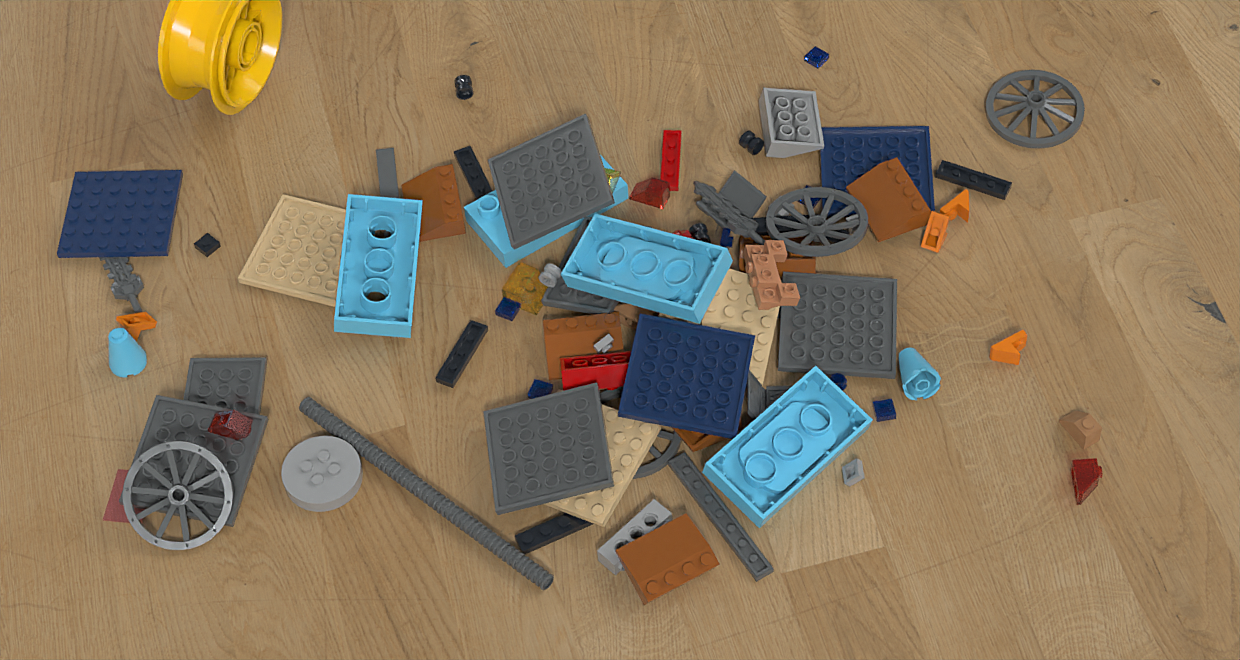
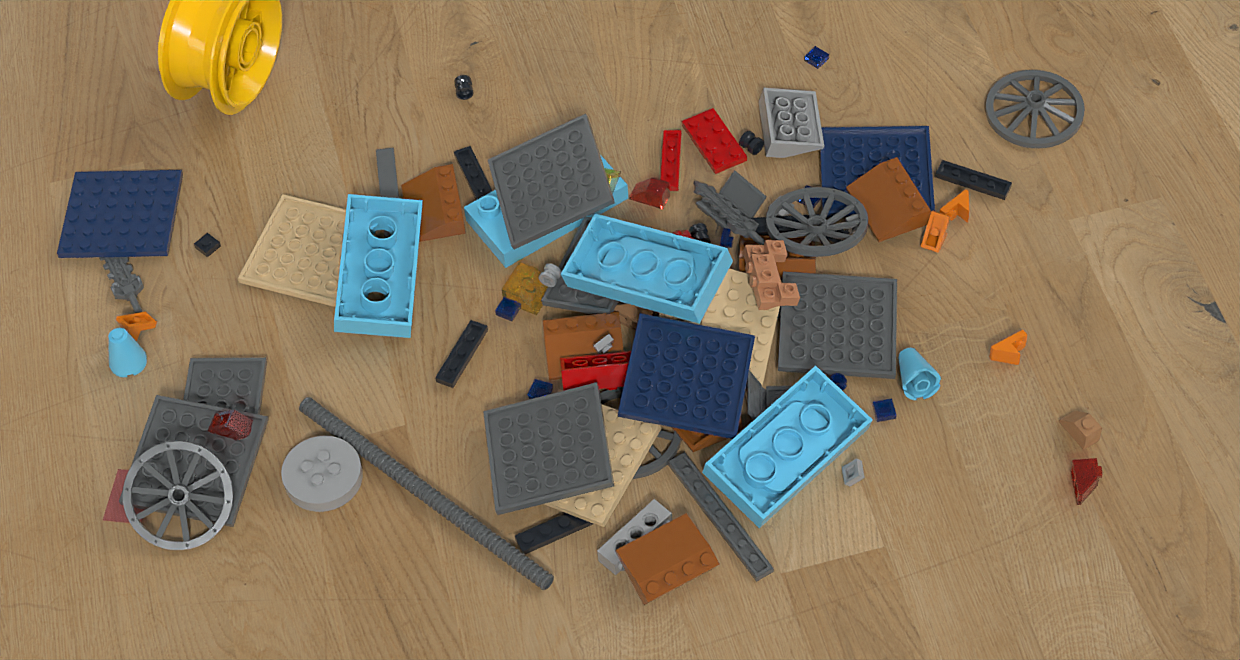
none -> red plate [682,108,747,174]

